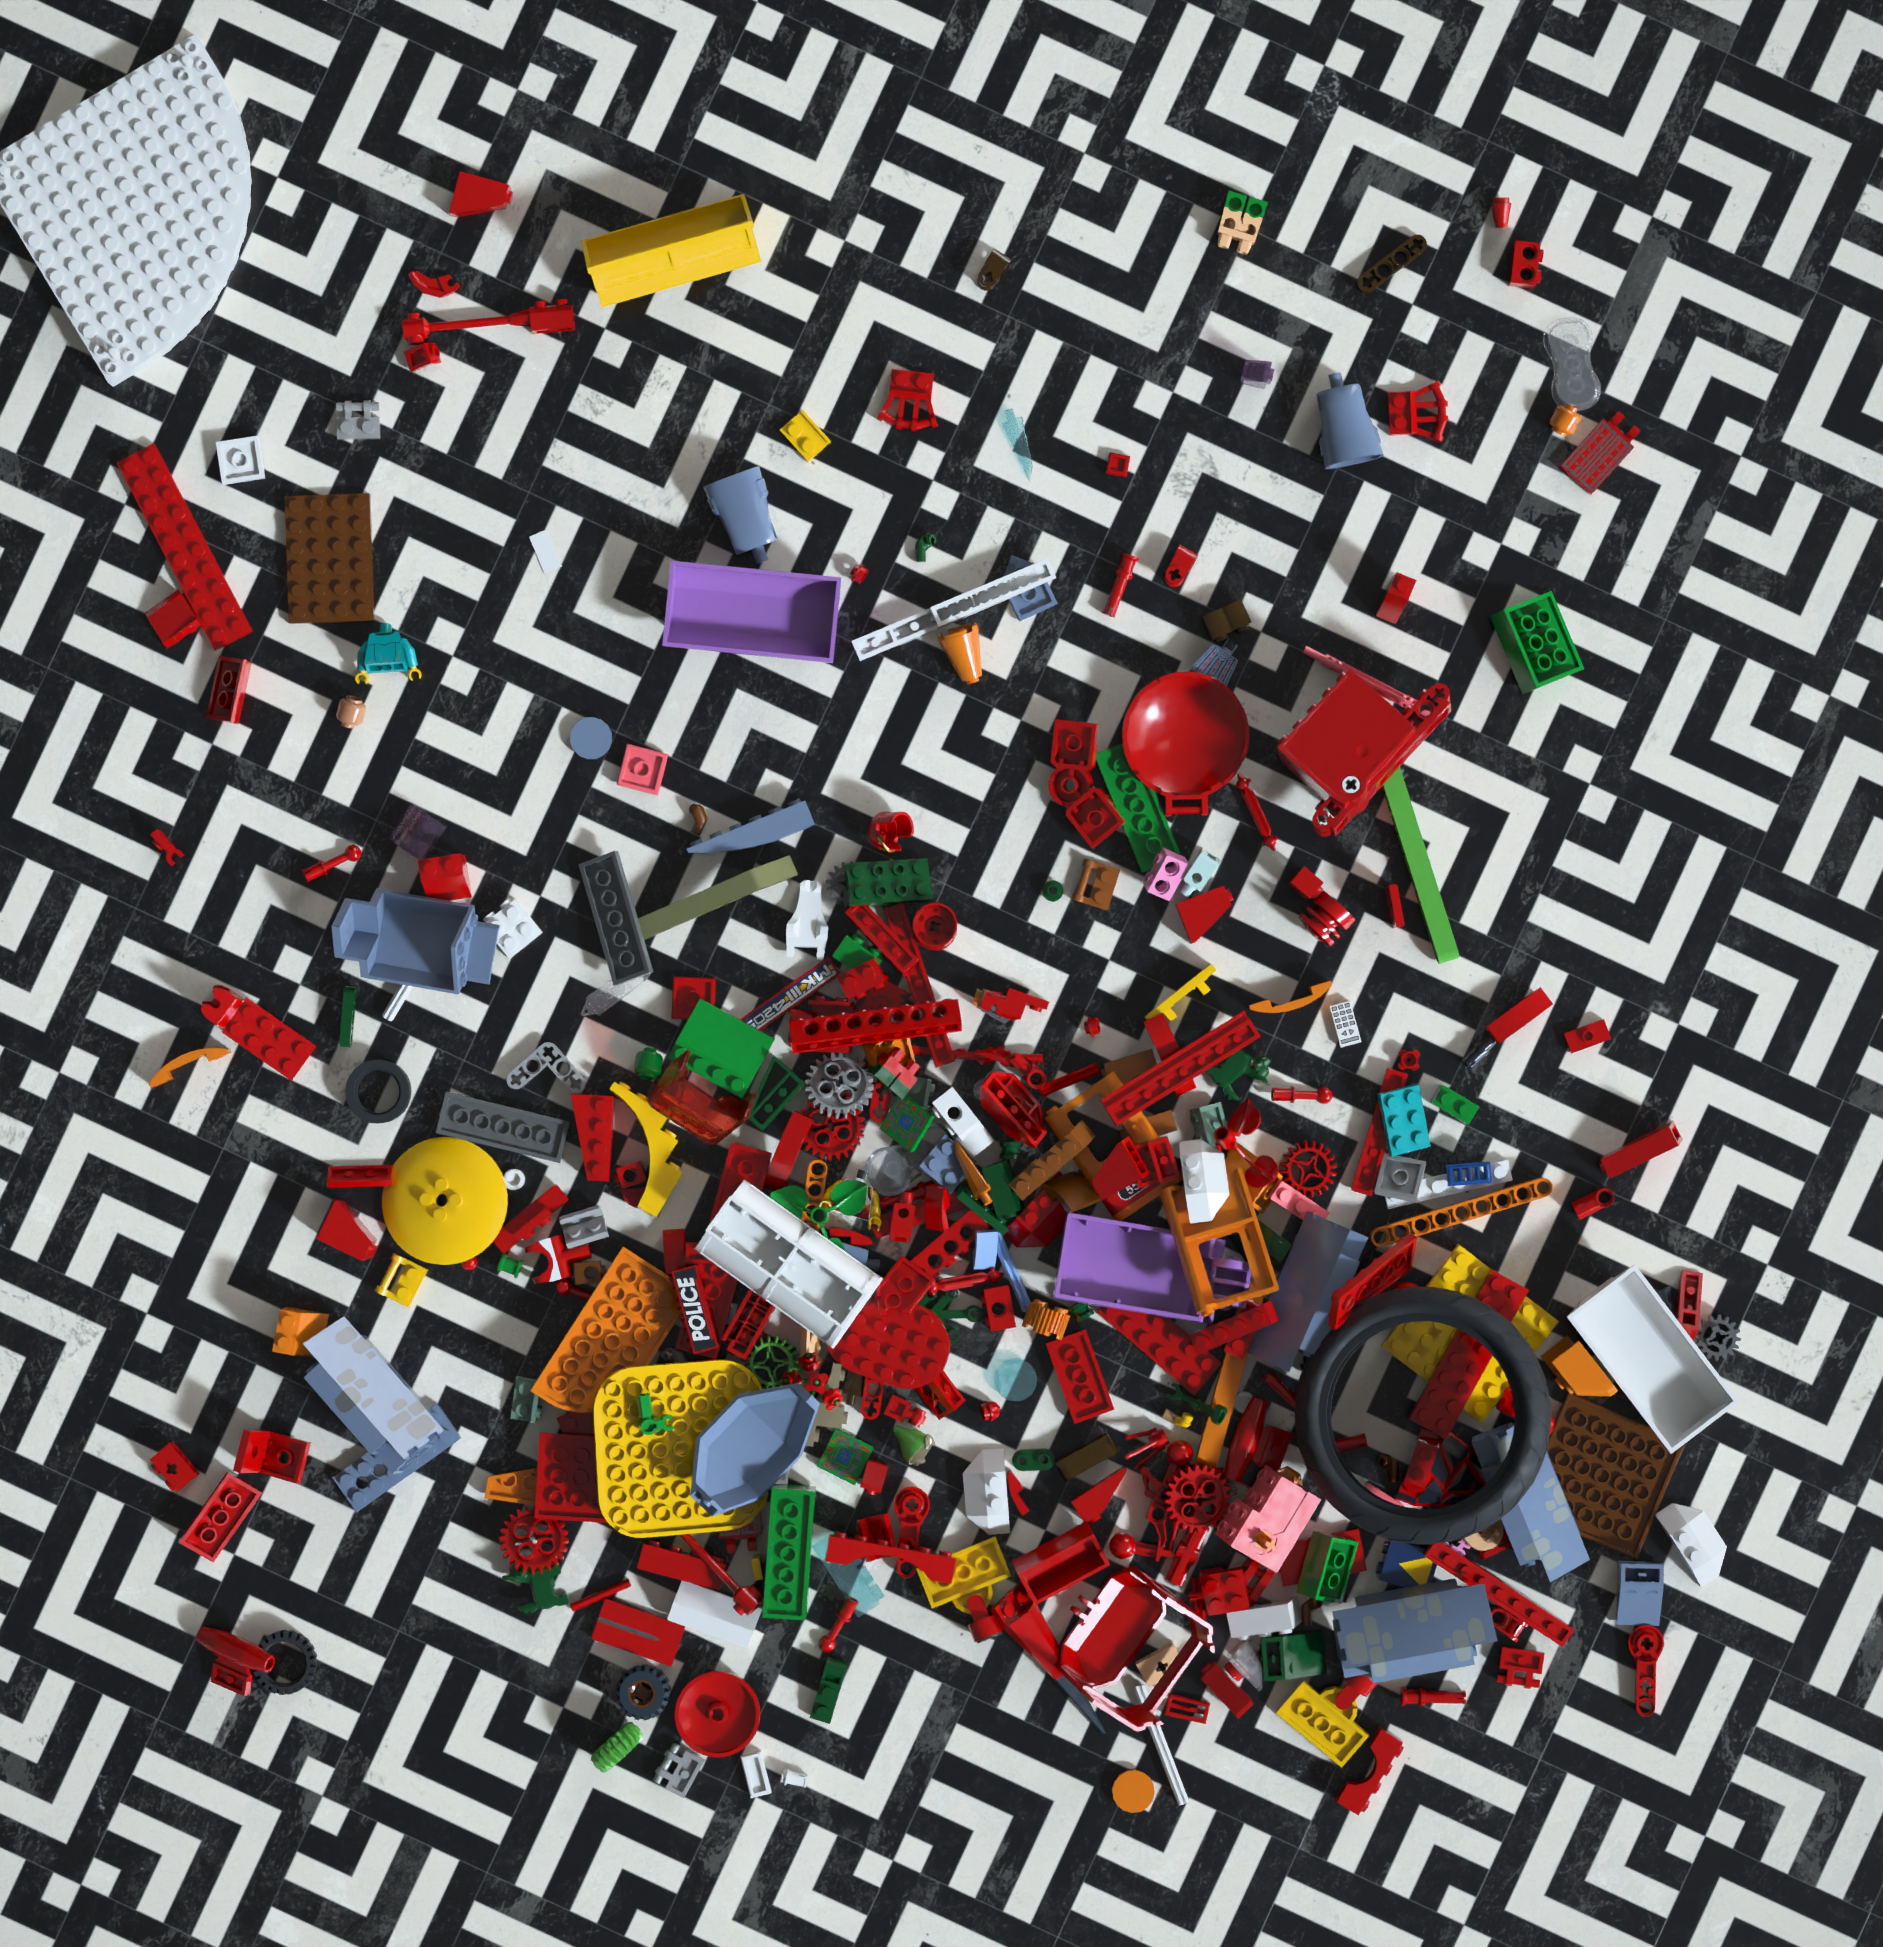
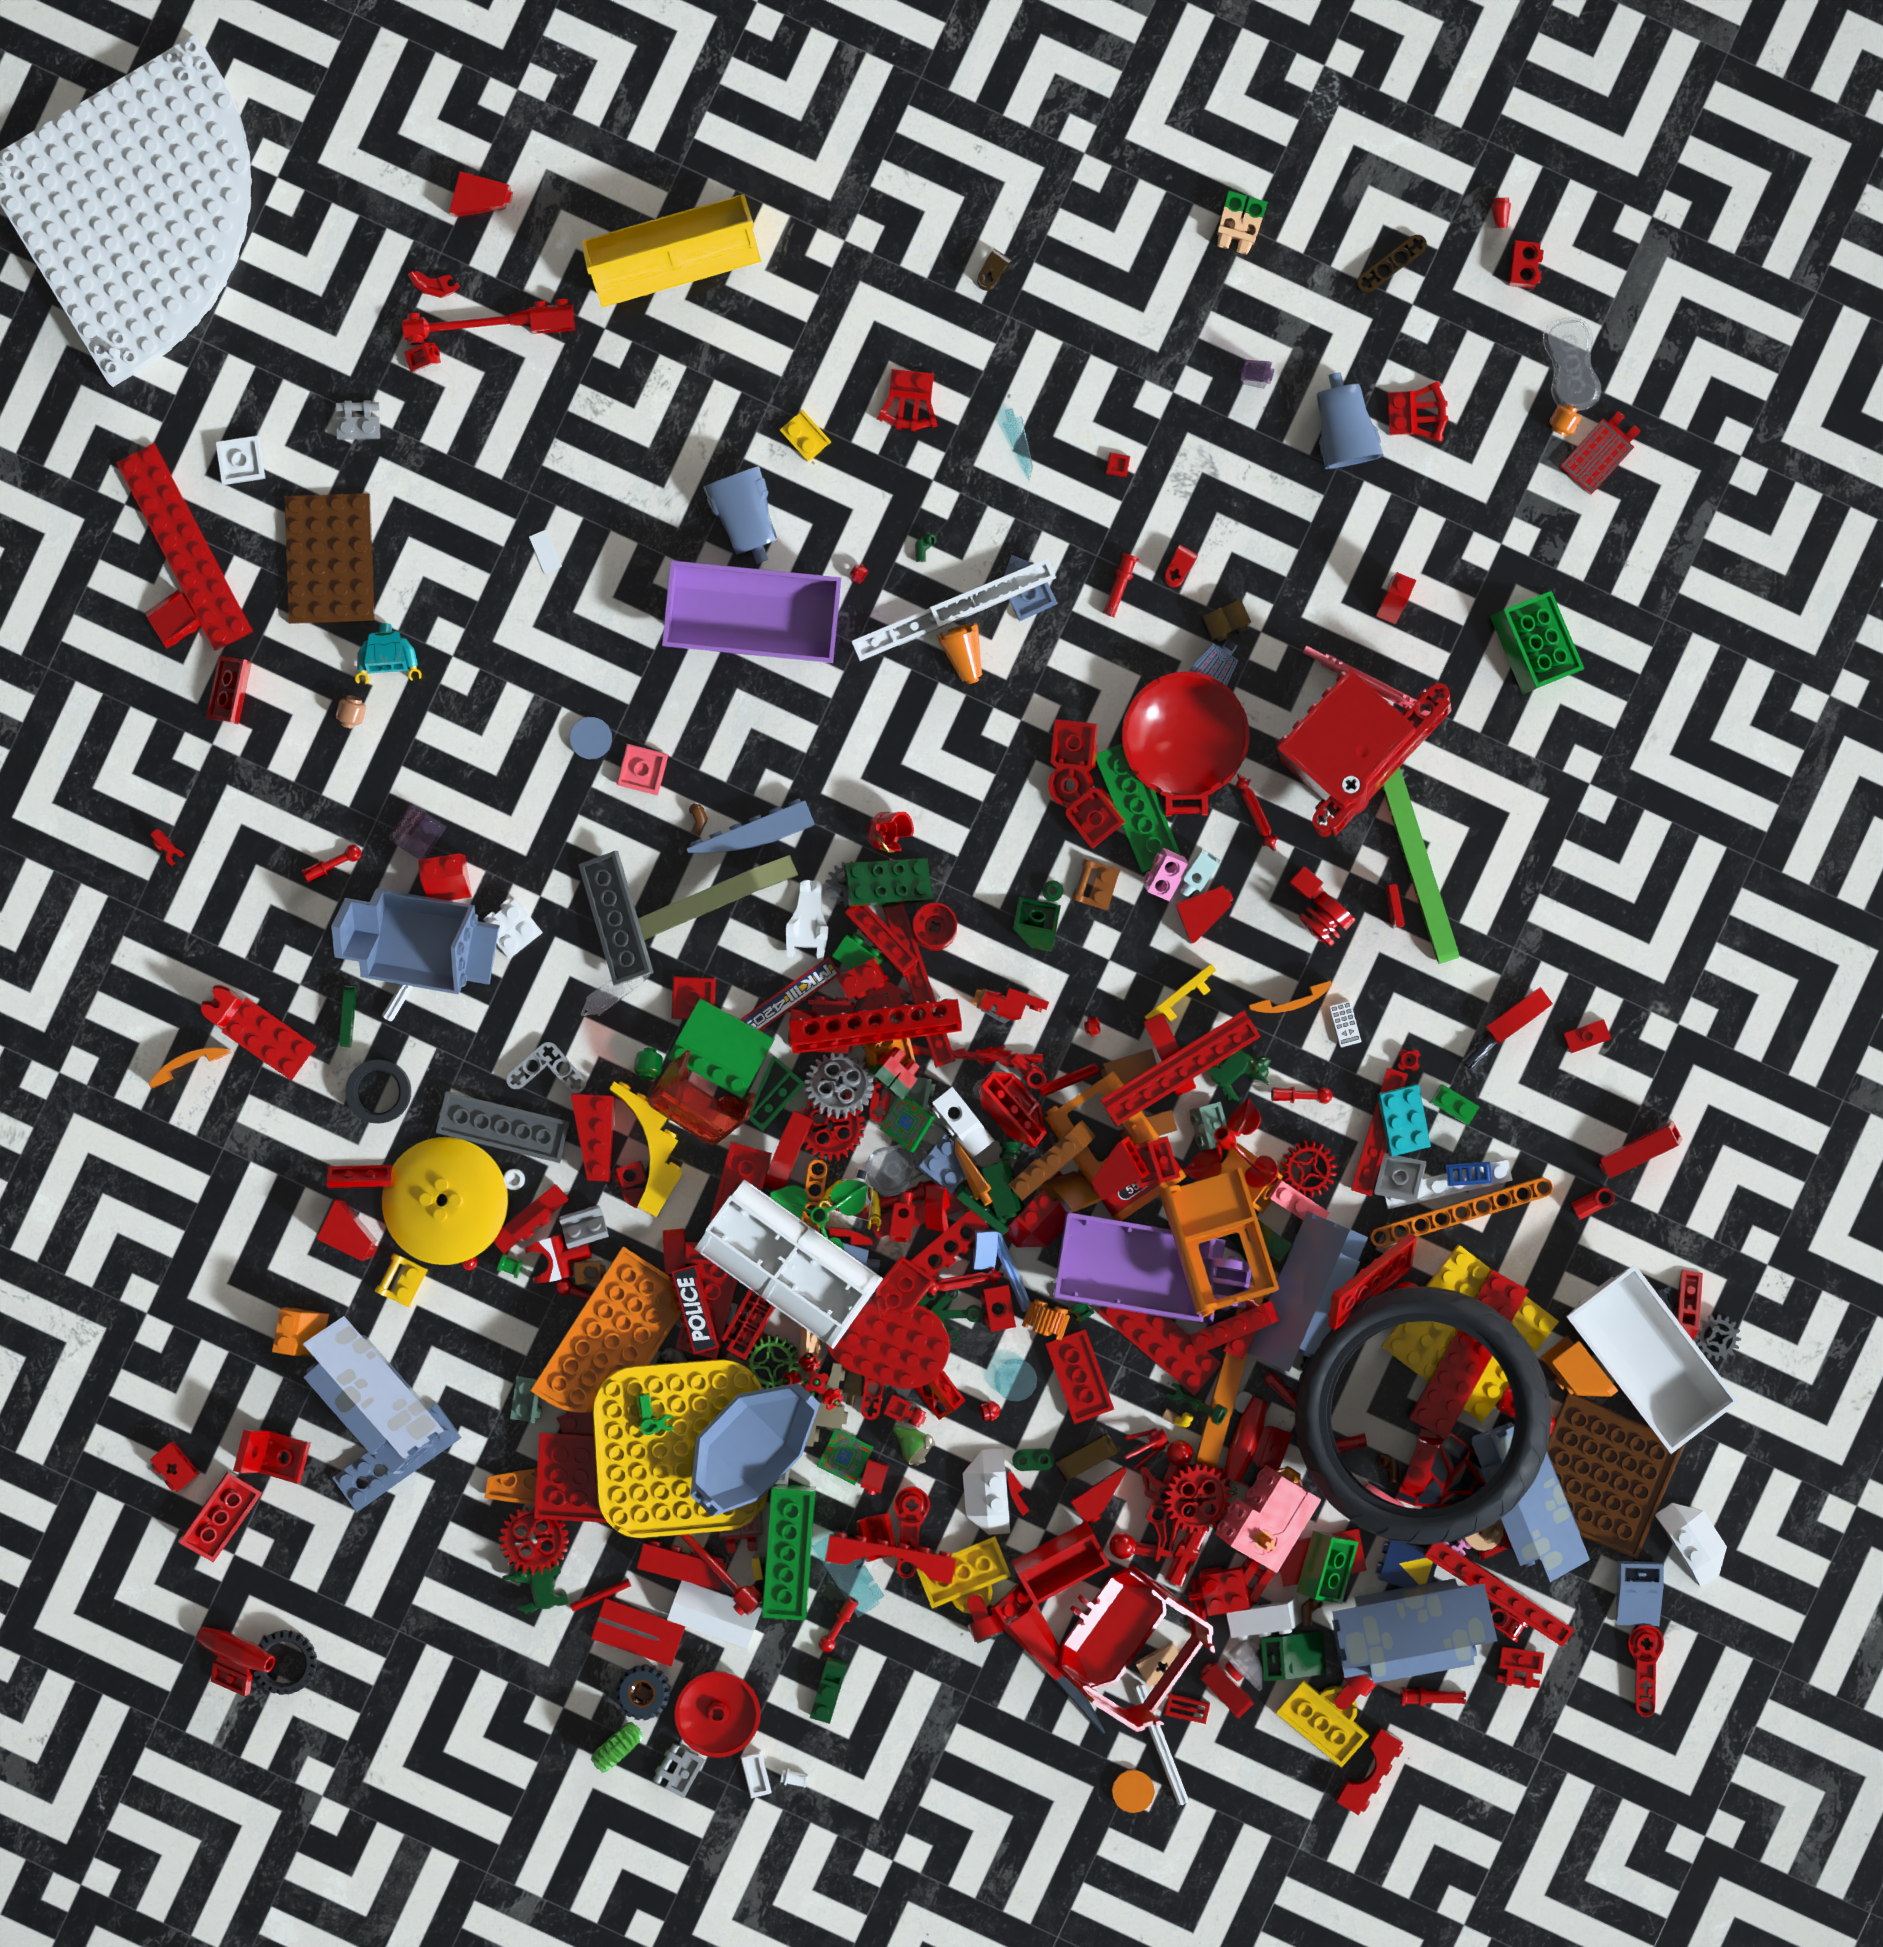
white wedge [1179,1139,1229,1224] -> none
none -> dark green slope [1013,897,1061,952]

